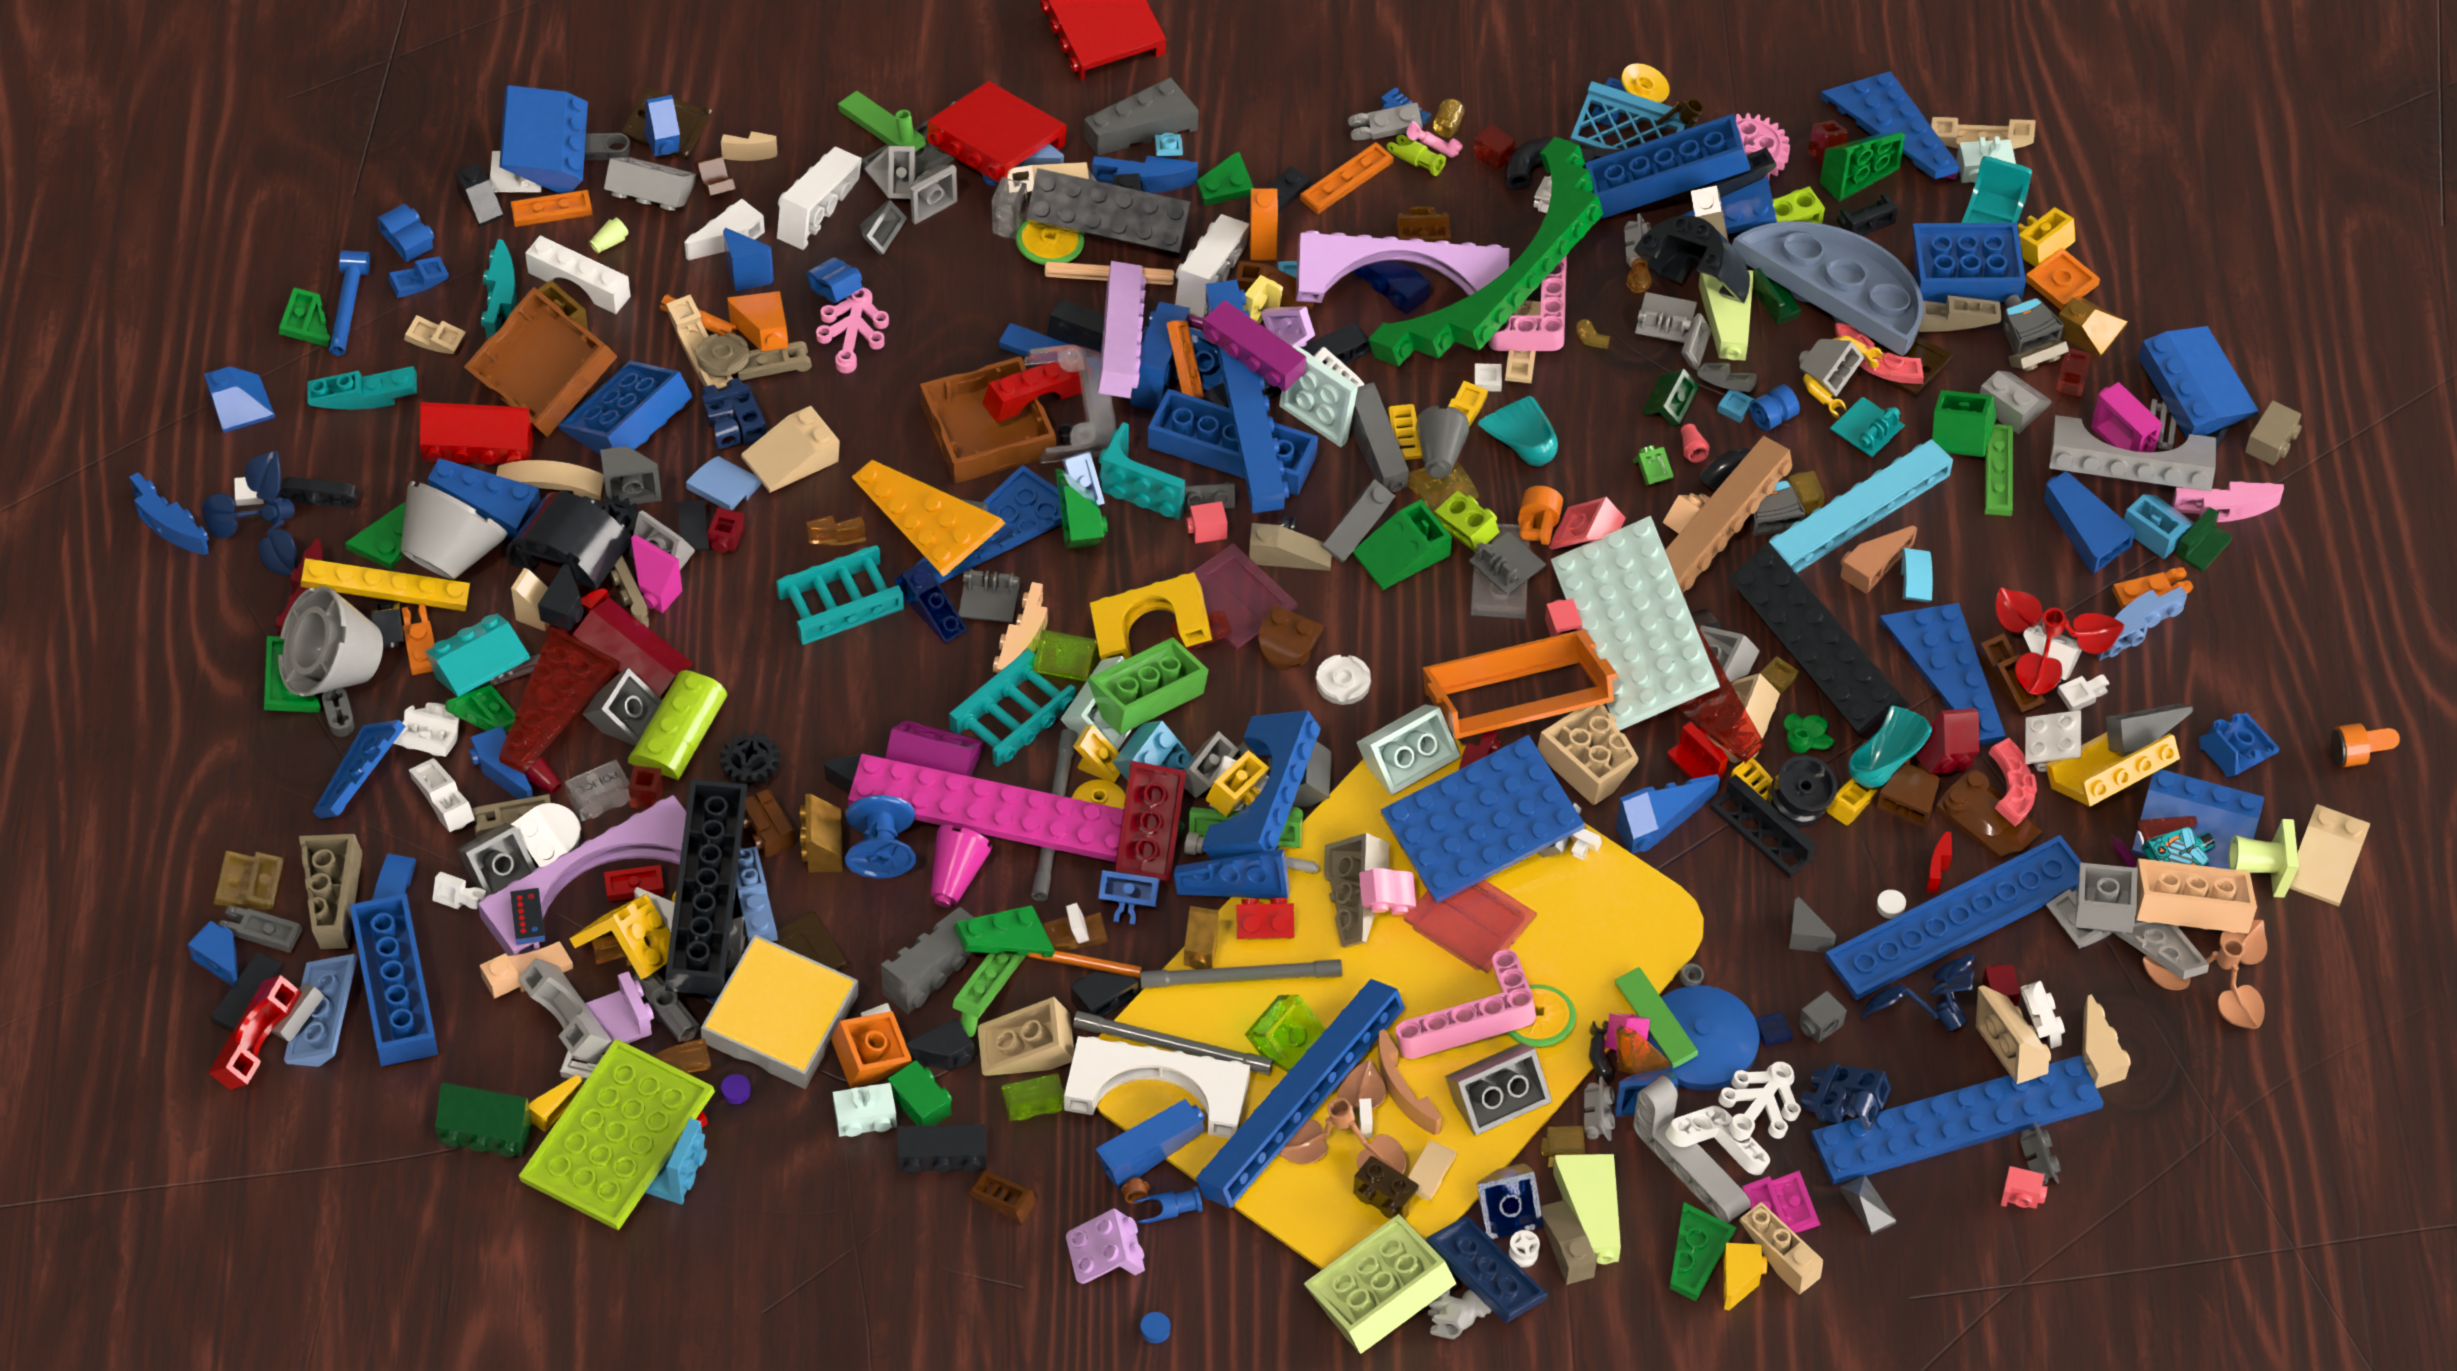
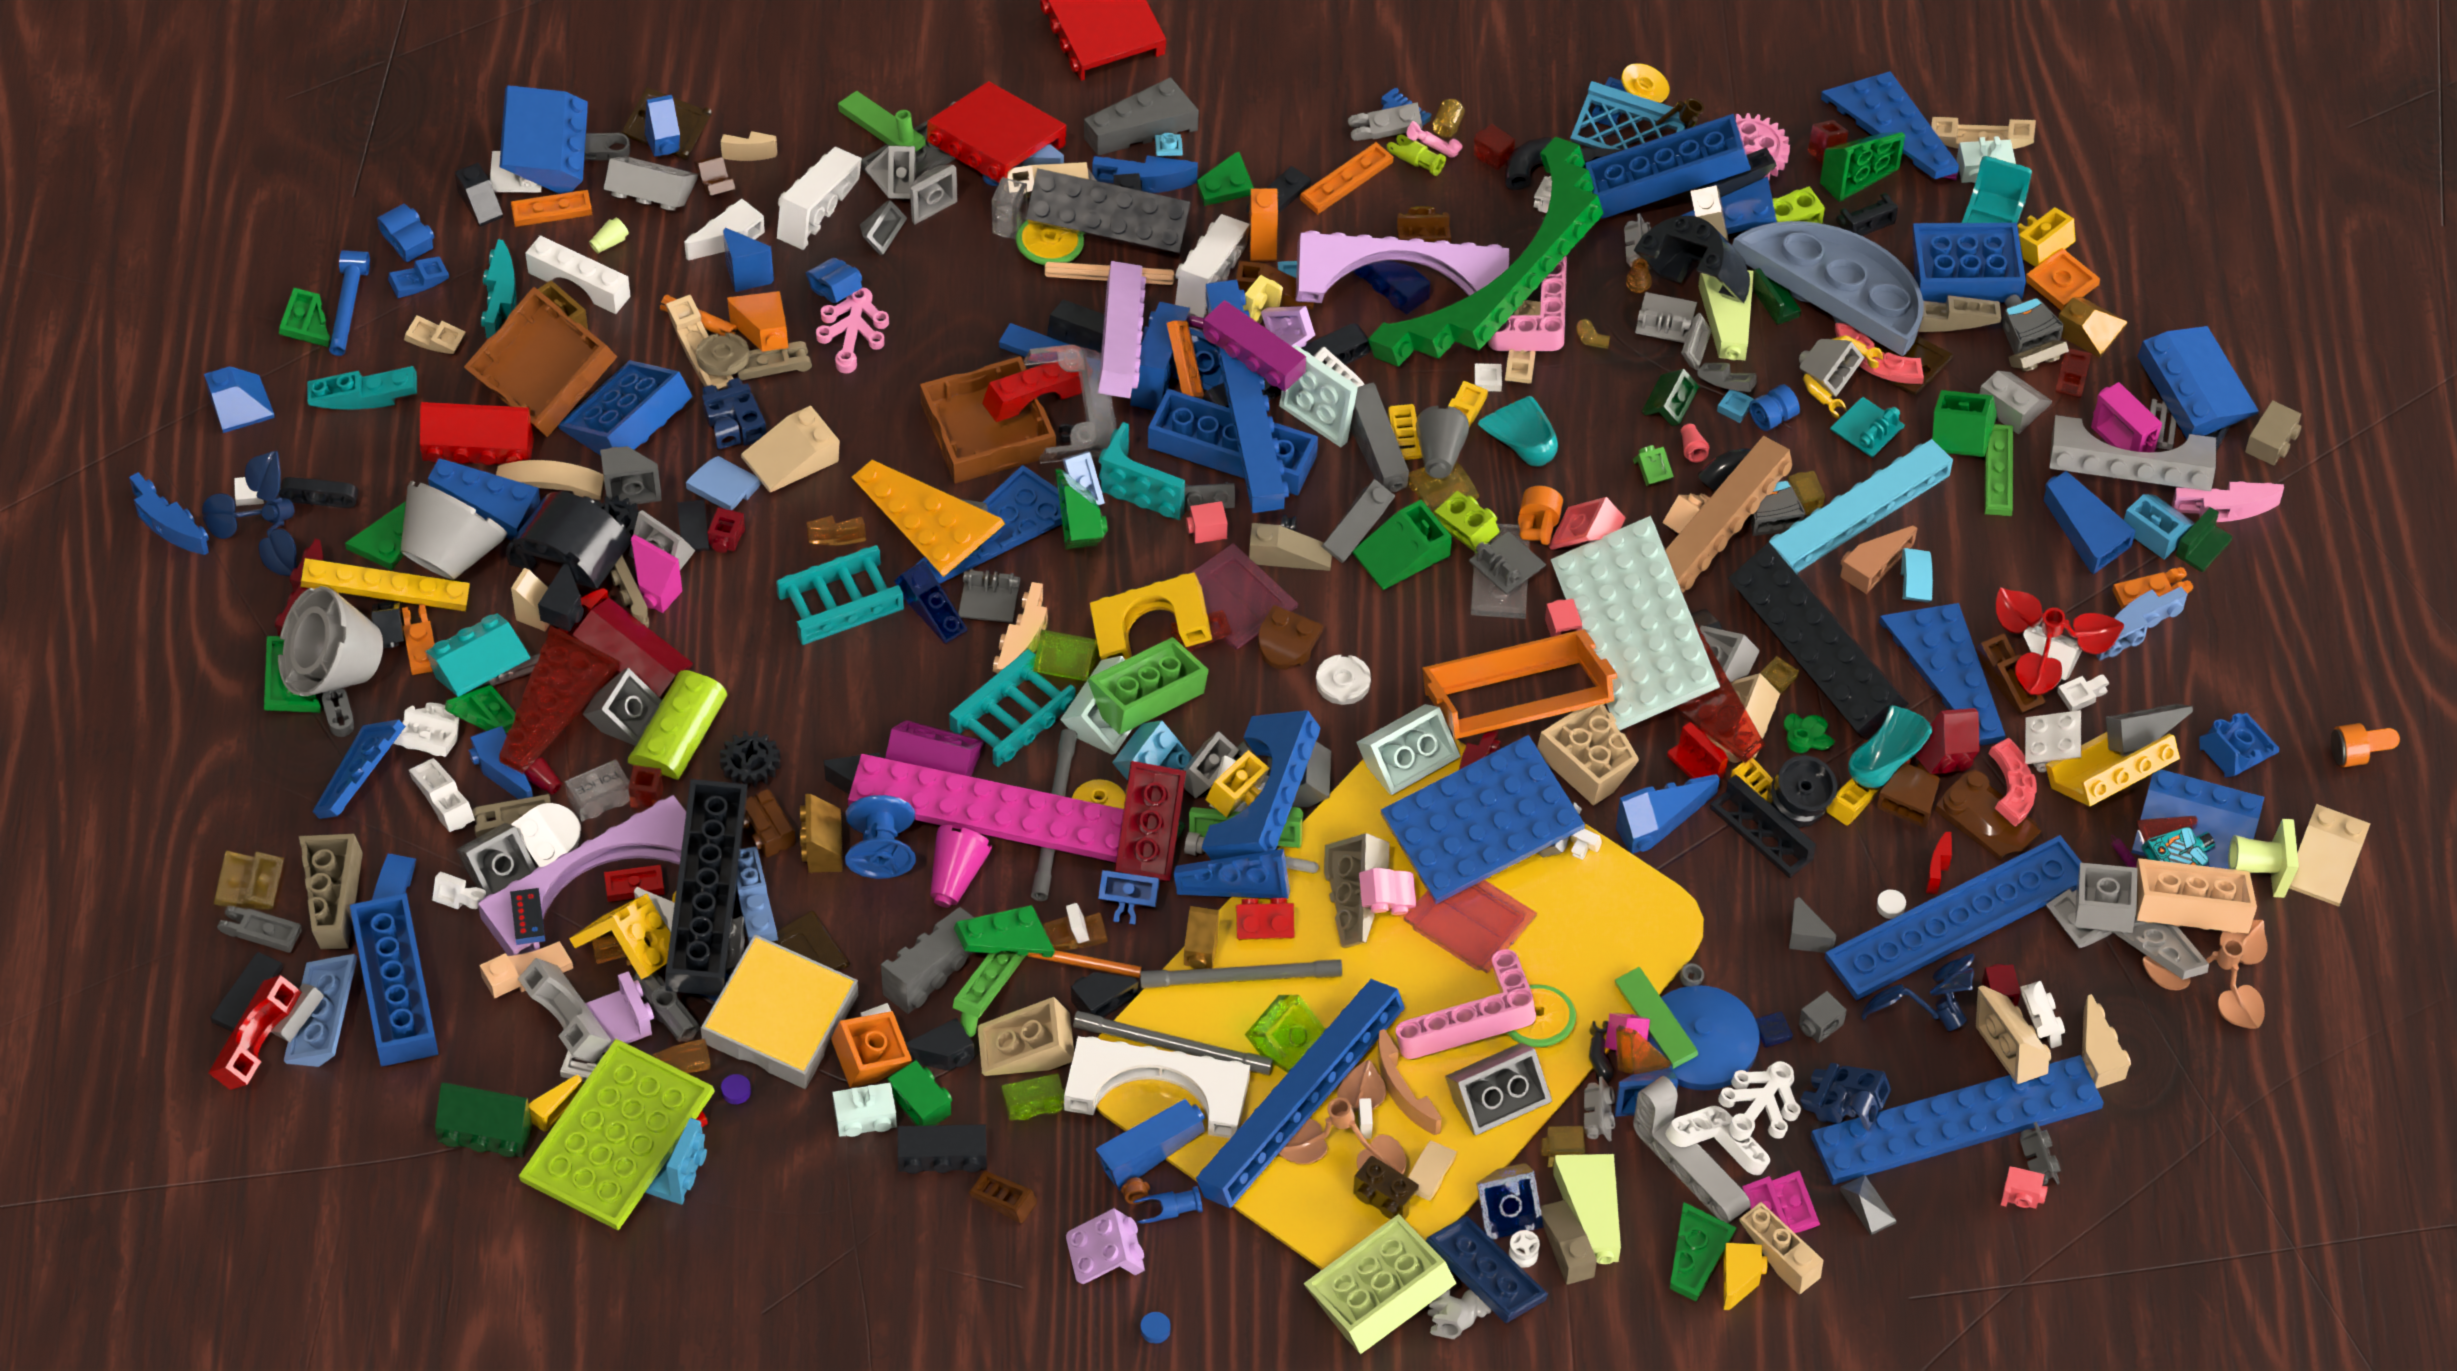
blue slope [188,921,239,986] -> none
yellow slope [1073,724,1120,783] -> none

